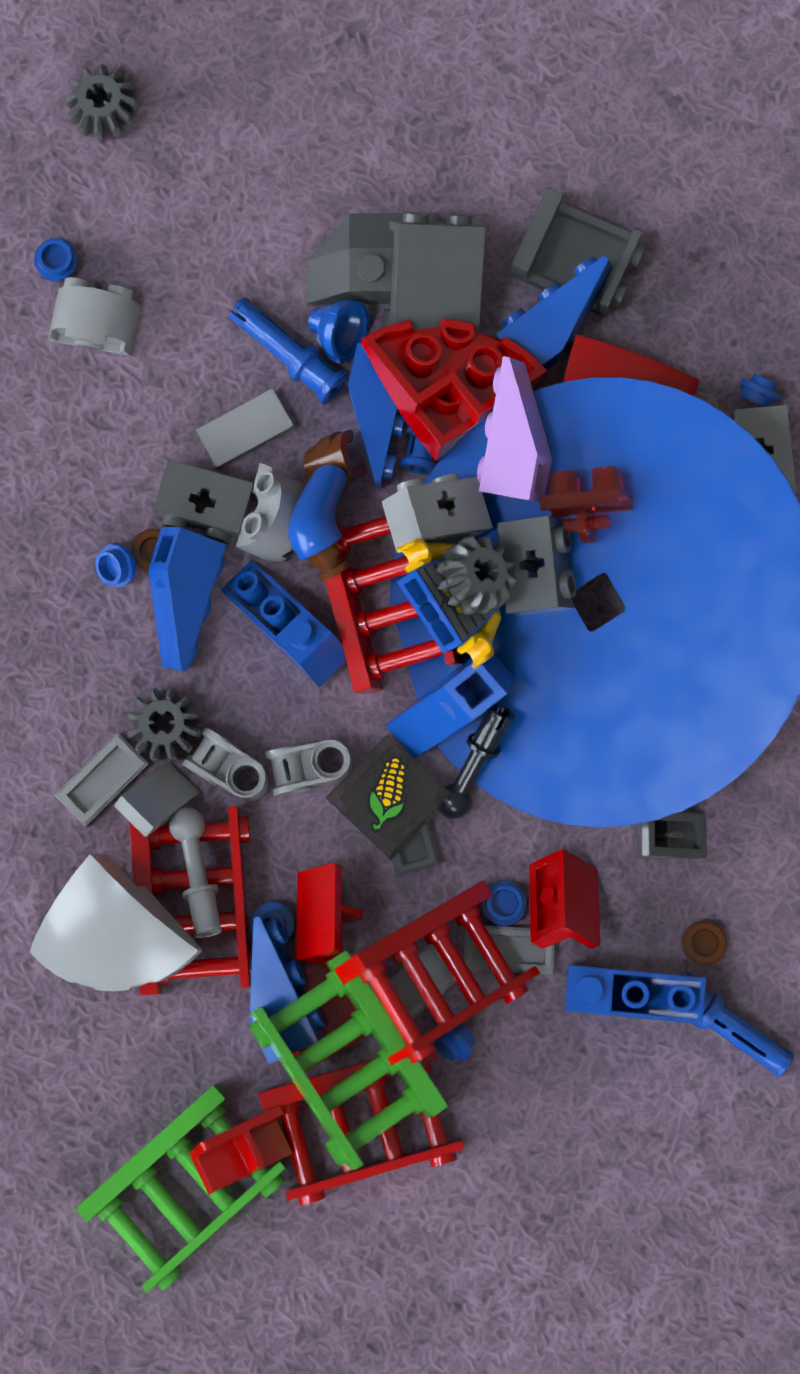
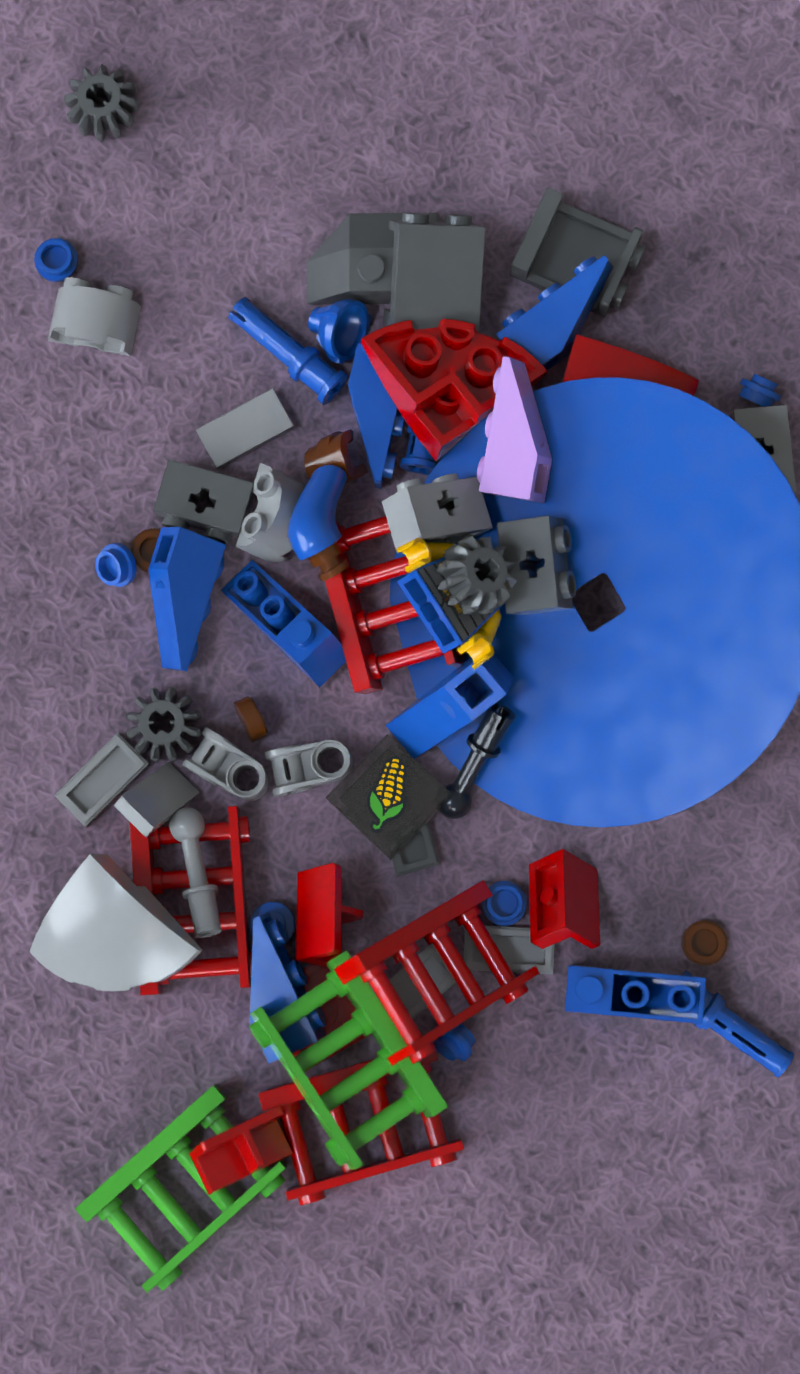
clear red hips [540,466,633,544] -> none
dark grey slope [636,812,707,859] -> none
none -> reddish brown tile [233,696,268,743]

